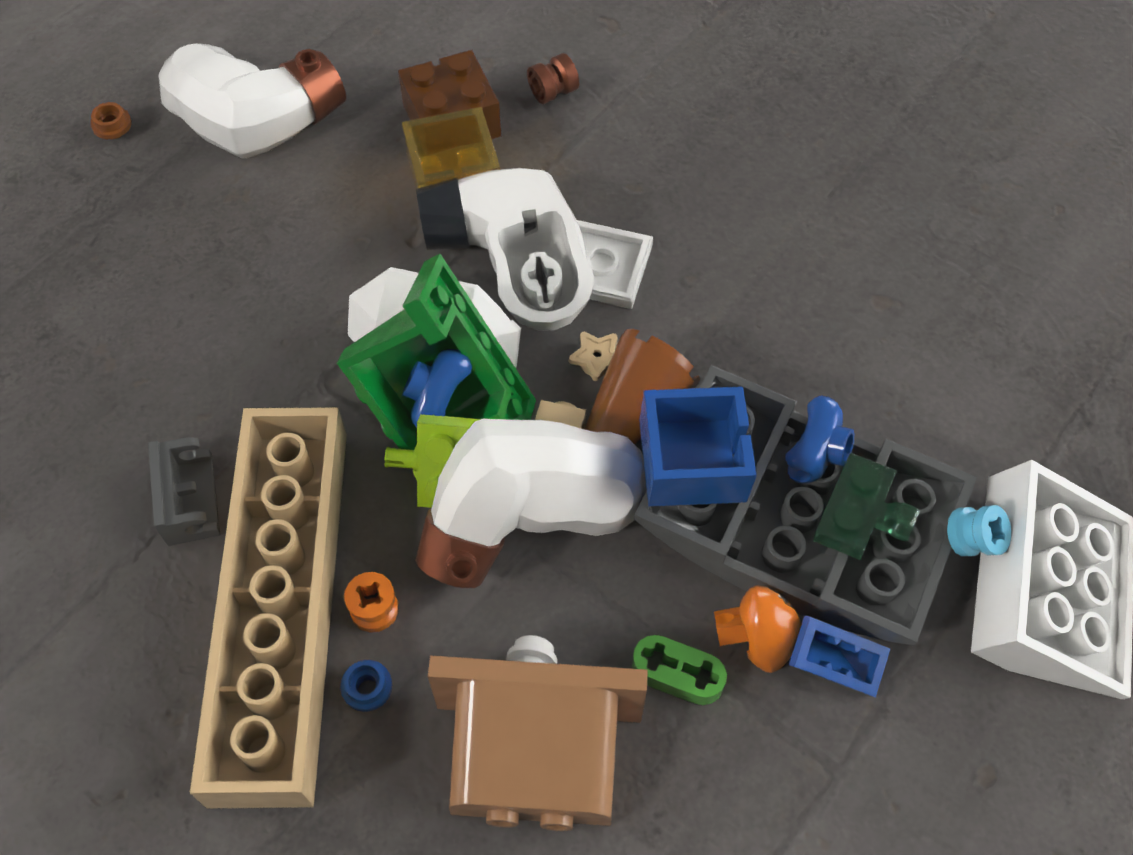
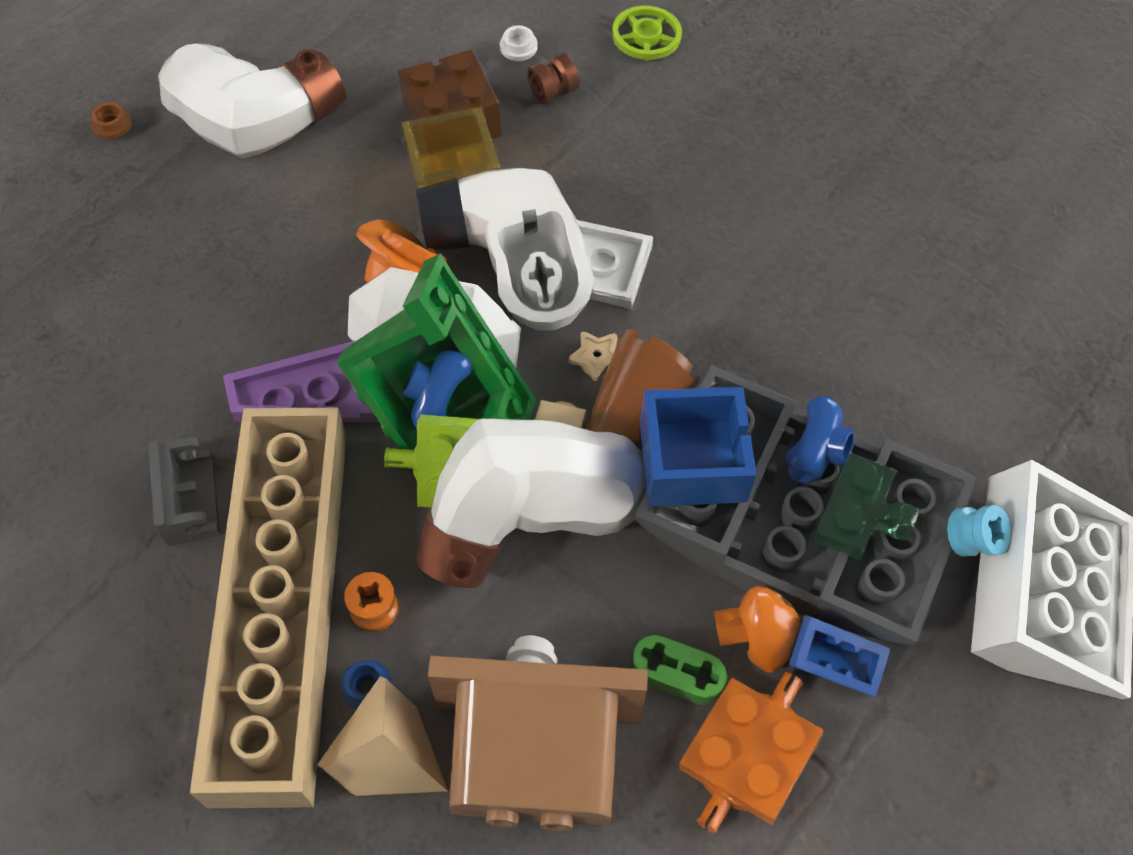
none -> medium lavender wing [223,341,378,422]
none -> tan slope [317,677,448,796]
none -> orange hat [356,219,446,283]
none -> white plate [500,26,537,61]
none -> lime wheel [612,6,682,62]
none -> orange plate [679,672,824,834]

